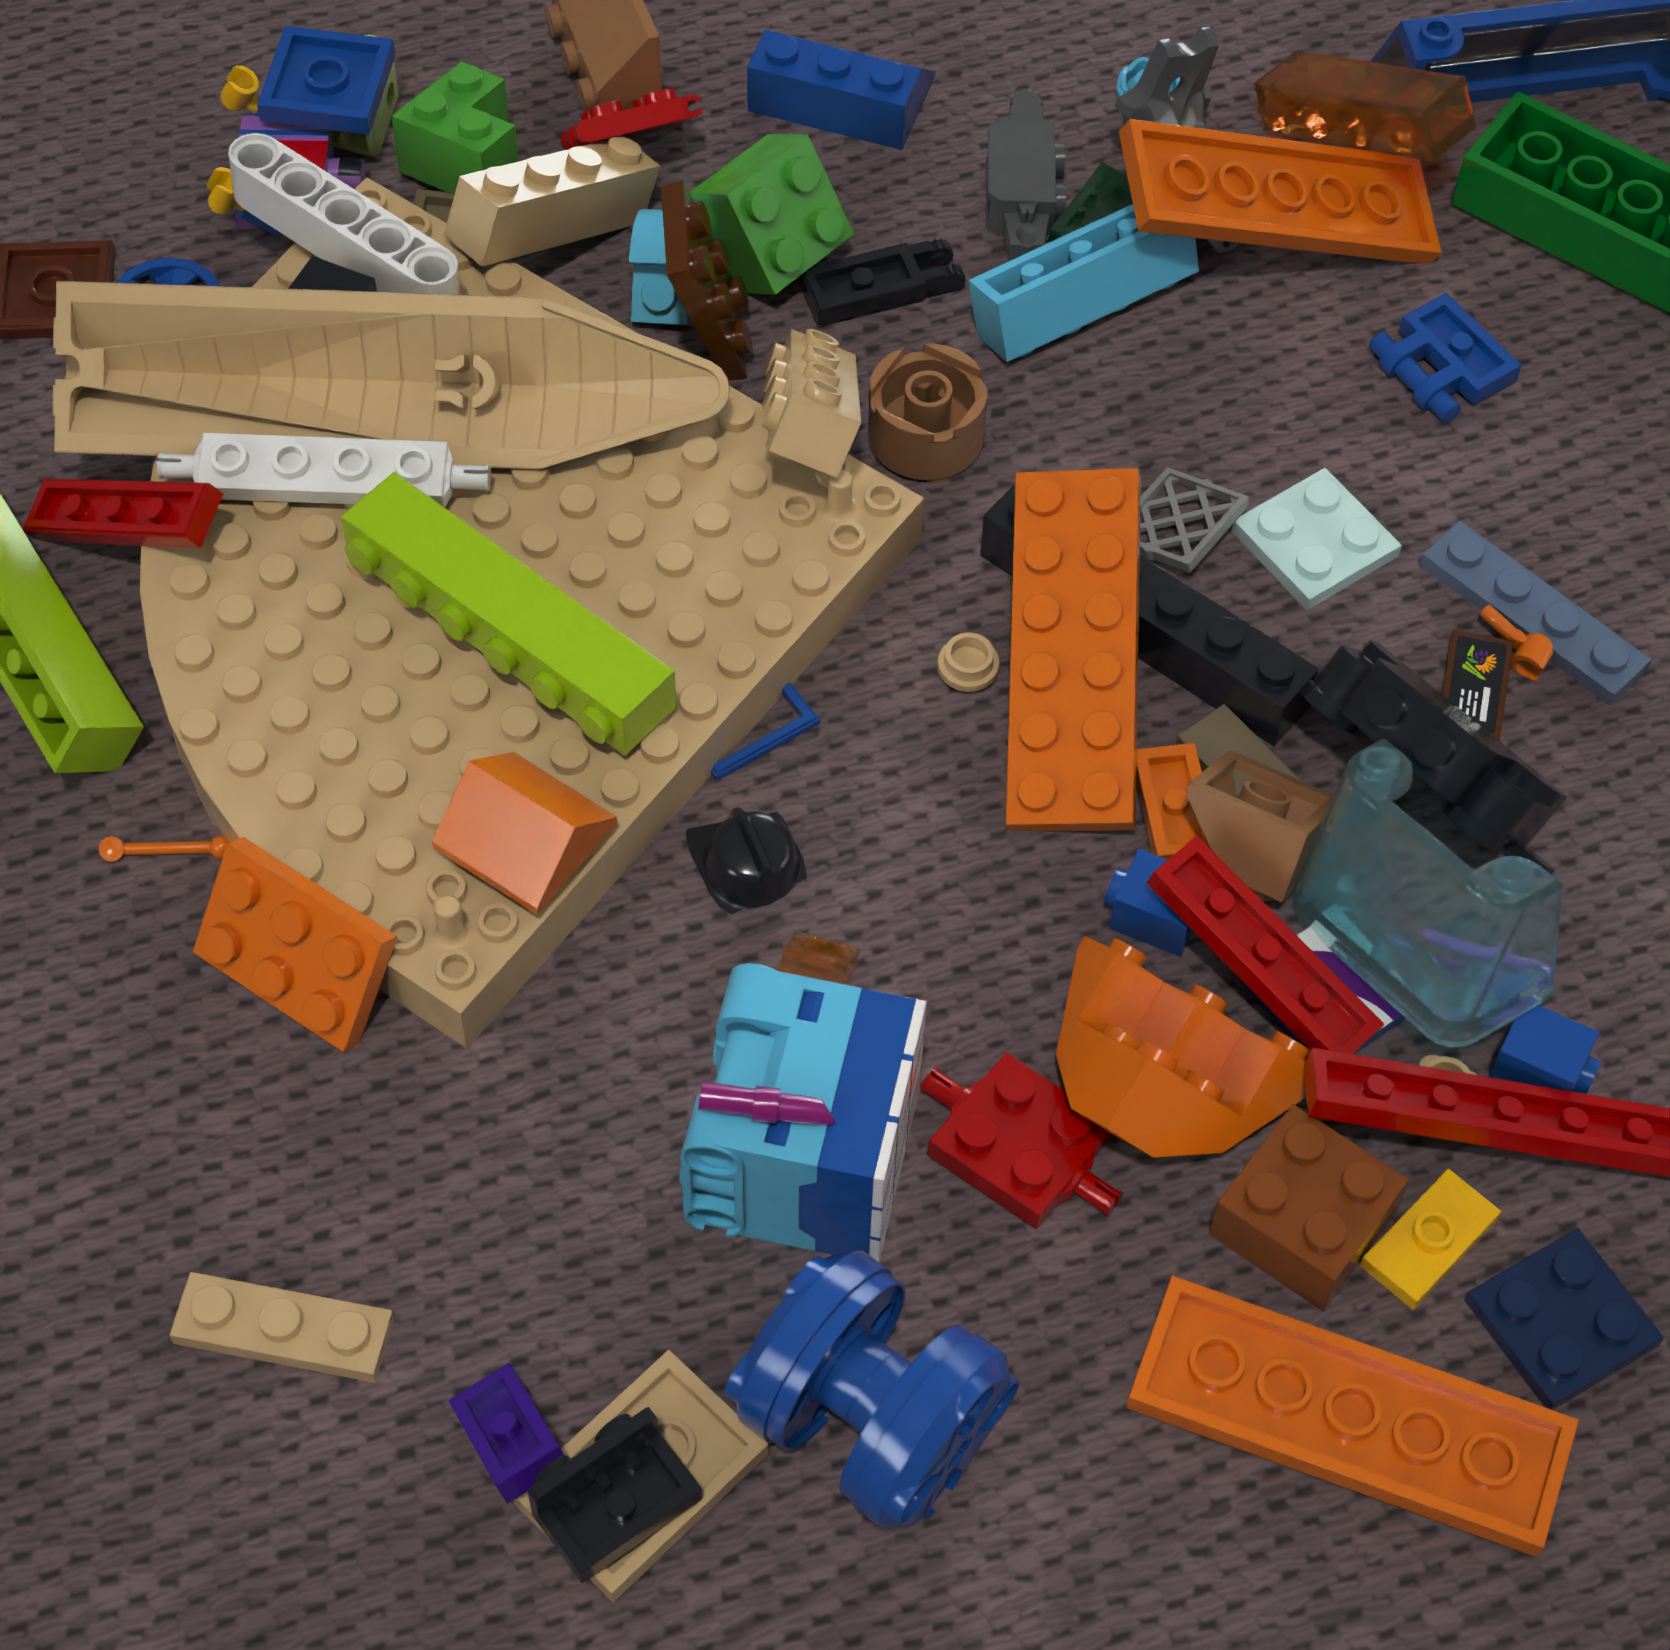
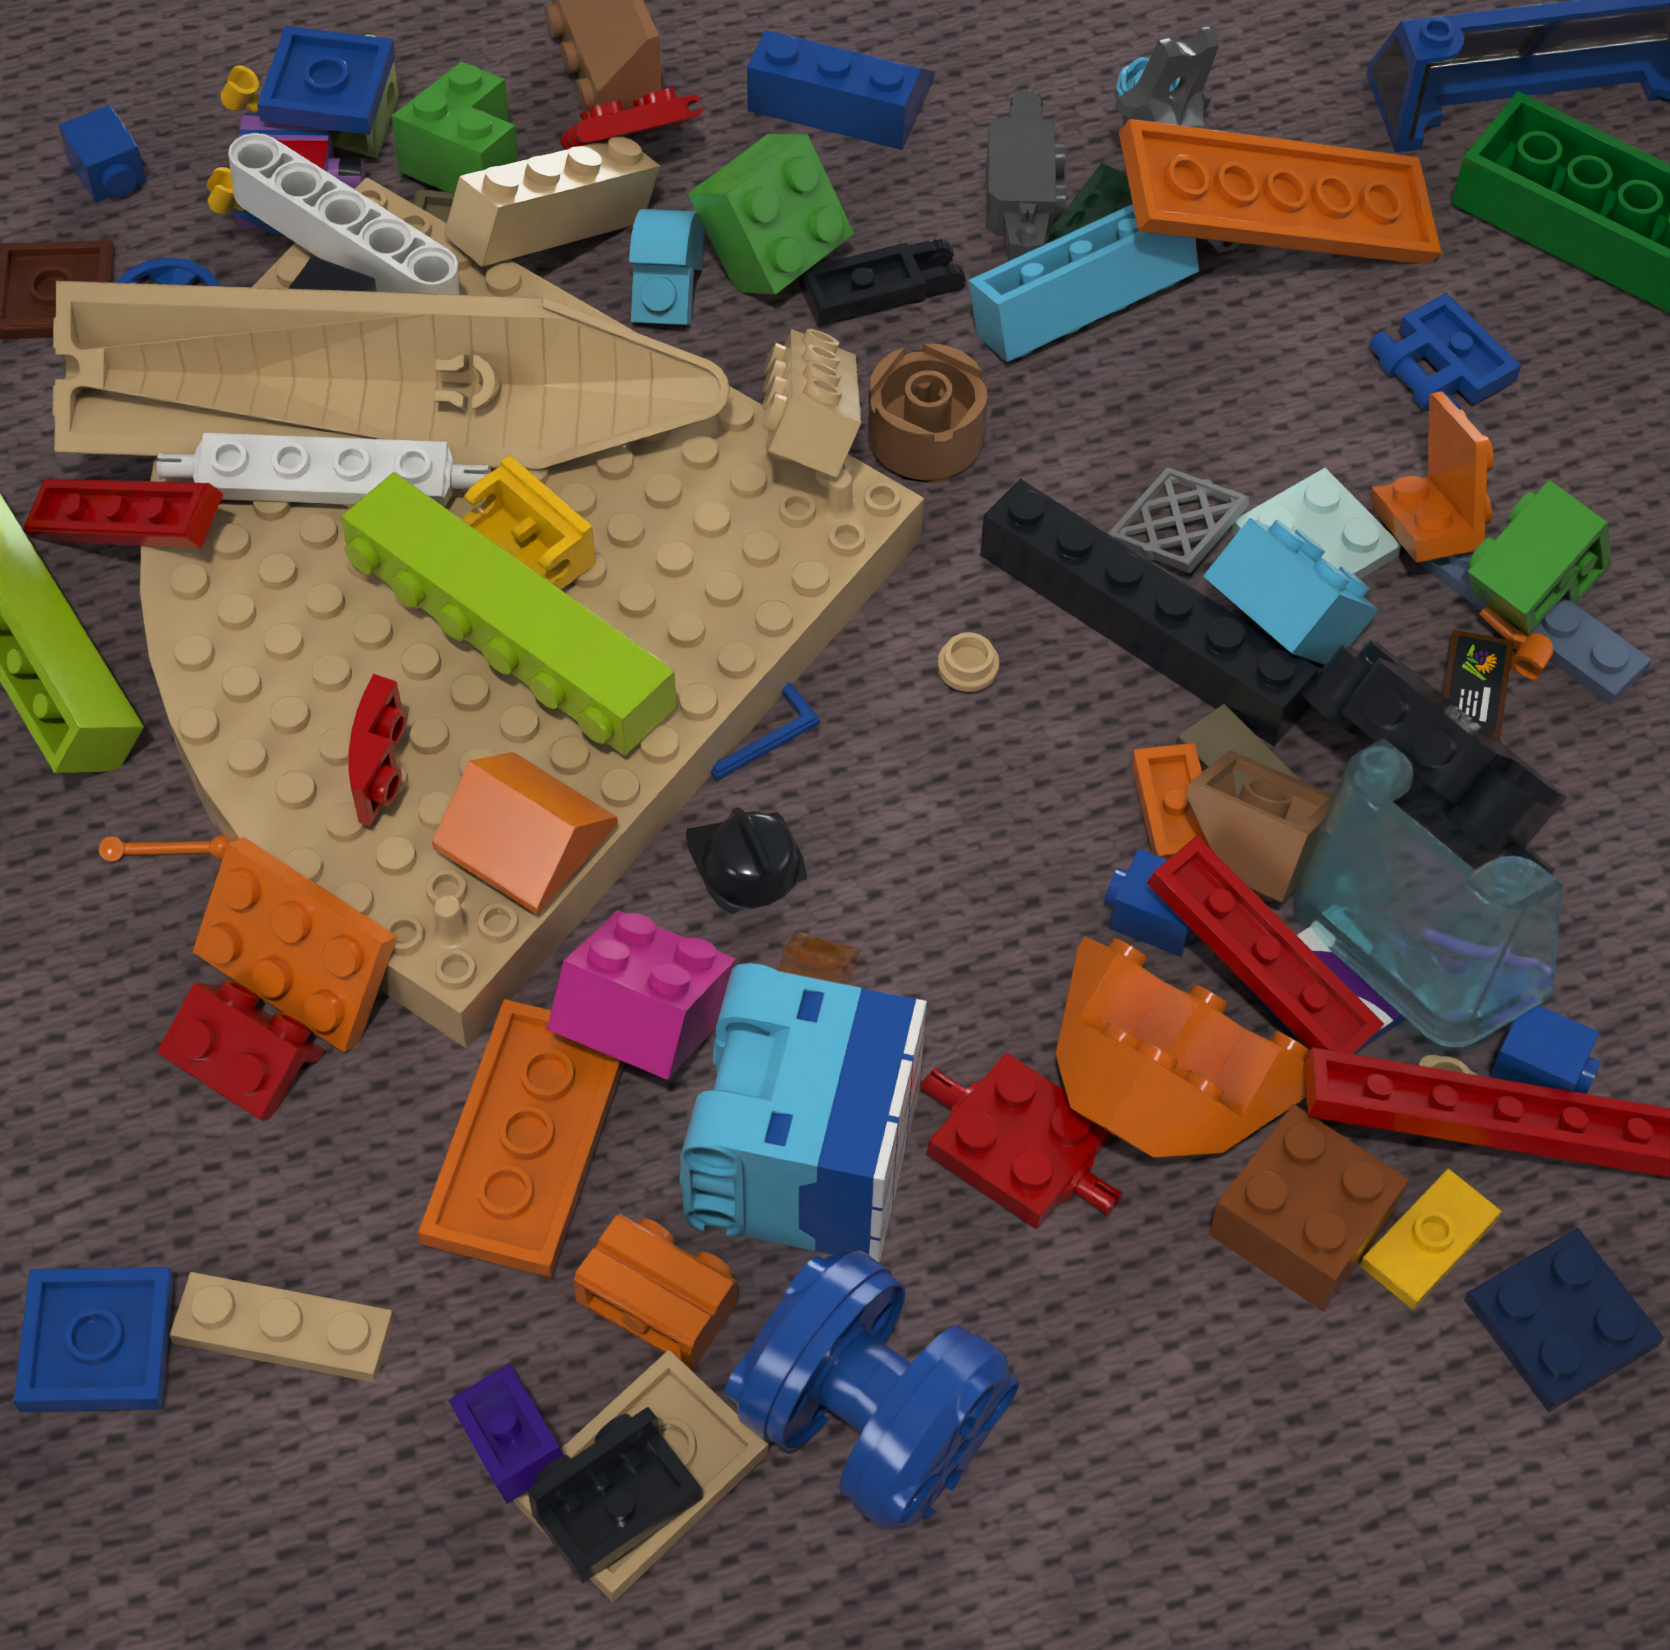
reddish brown plate [661,180,753,381] -> none
magenta piece [698,1081,836,1125] -> none
orange plate [1006,468,1141,832] -> none
orange plate [1126,1275,1579,1558] -> none
clear orange brick [1254,50,1476,162] -> none
none -> blue plate [14,1267,174,1412]
none -> blue brick [59,105,147,203]
none -> red bracket [157,979,325,1120]
none -> red slope [348,674,407,827]
none -> orange plate [418,999,625,1278]
none -> yellow hinge [461,455,595,590]
none -> dark pink brick [547,910,736,1080]
none -> orange brick [573,1214,738,1370]
none -> medium azure brick [1203,518,1379,665]
none -> orange bracket [1372,391,1494,563]
none -> bright green brick [1468,480,1612,634]

